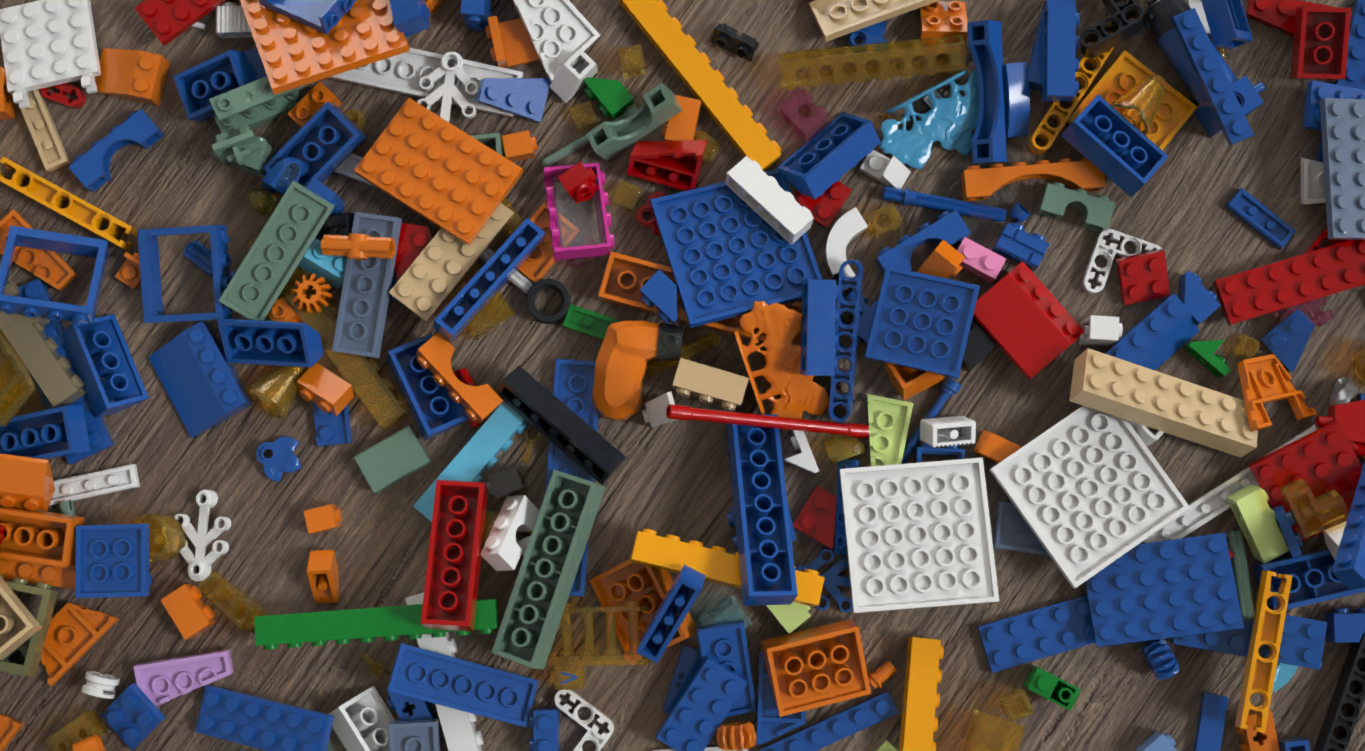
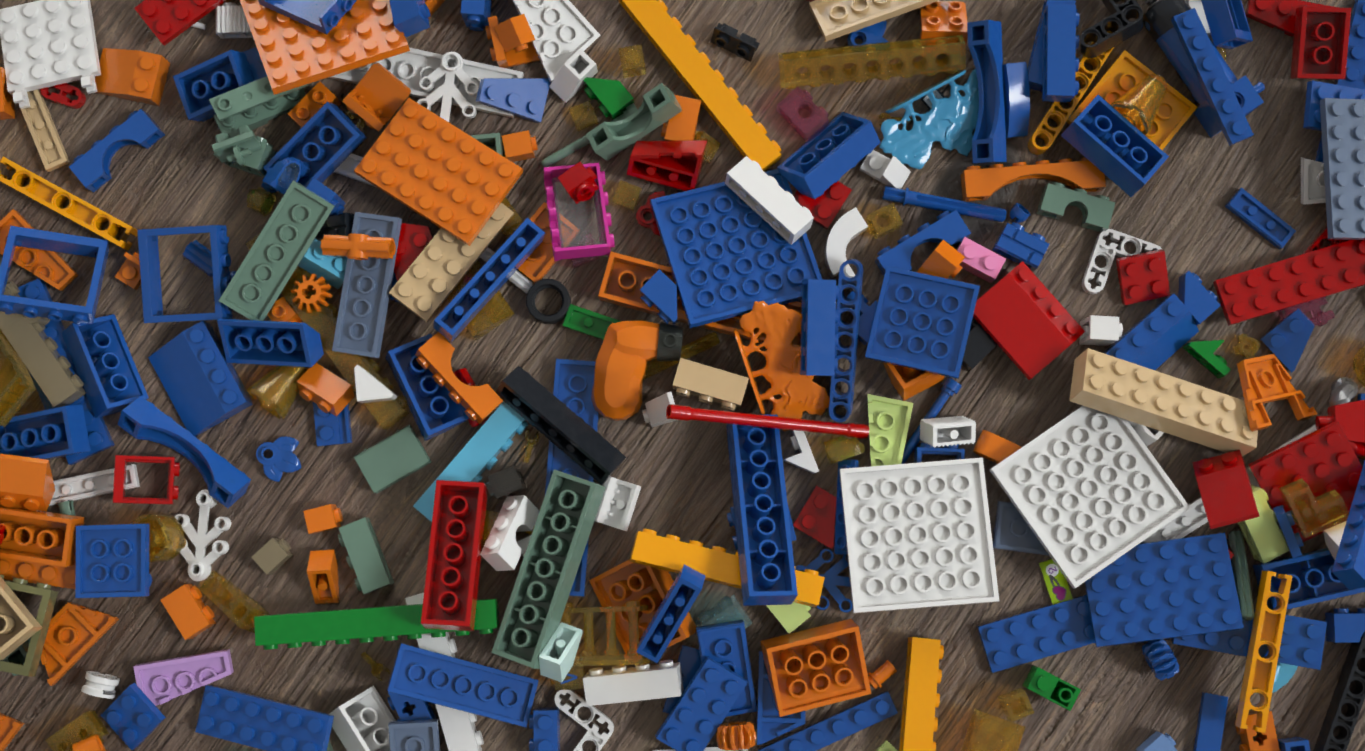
none -> red window [113,455,180,505]
none -> blue arch [117,396,251,508]
none -> dark tan brick [251,538,293,575]
none -> sand green brick [338,517,394,594]
none -> orange bracket [342,63,411,132]
none -> white slope [354,364,398,403]
none -> orange brick [494,14,535,53]
none -> light aqua slope [539,622,583,683]
none -> white brick [583,660,684,706]
none -> white bracket [595,477,641,531]
none -> sticker [1039,559,1073,605]
none -> red slope [1192,450,1260,529]

